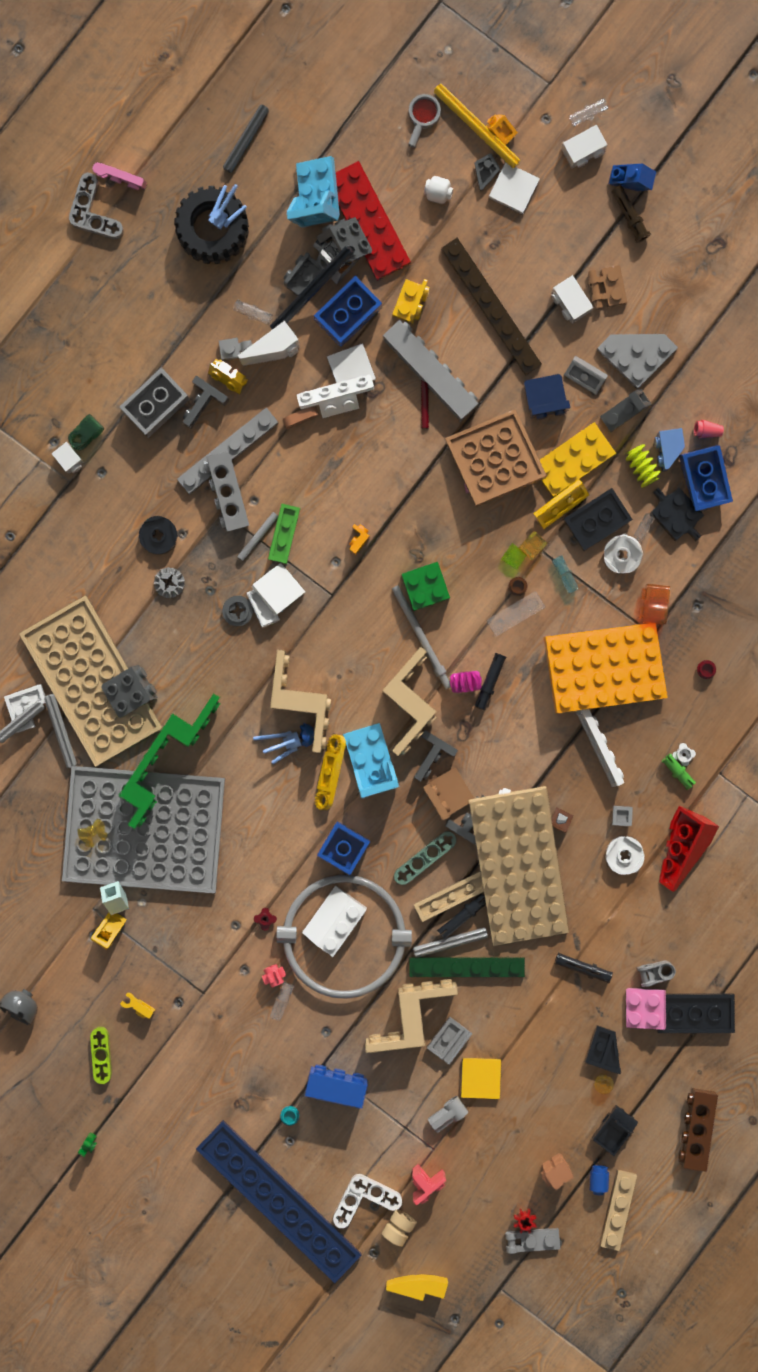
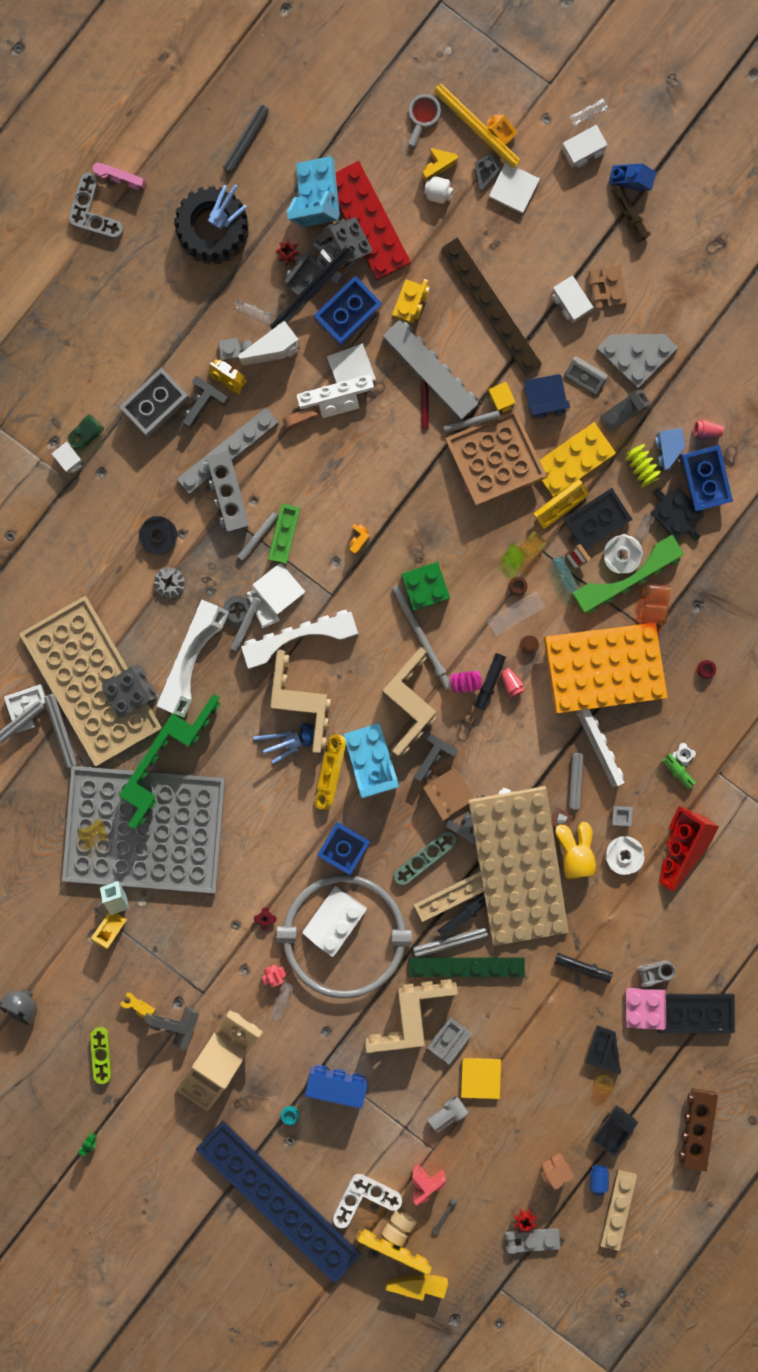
none -> dark grey bracket [144,1007,199,1050]
none -> white arch [157,600,229,717]
none -> tan bracket [176,1010,262,1111]
none -> light grey bar [231,597,261,651]
none -> white arch [241,610,358,669]
none -> red gear [276,240,300,265]
none -> yellow plate [355,1229,432,1275]
none -> yellow slope [422,148,459,183]
none -> dark grey hinge [432,1199,457,1235]
none -> light grey bar [444,411,501,433]
none -> yellow brick [488,382,516,414]
none -> coral cone [500,668,525,698]
none -> reddish brown plate [520,635,539,655]
none -> yellow piece [555,822,597,880]
none -> tile [565,544,591,570]
none -> light grey axle [569,753,583,810]
none -> bright green arch [571,535,684,614]

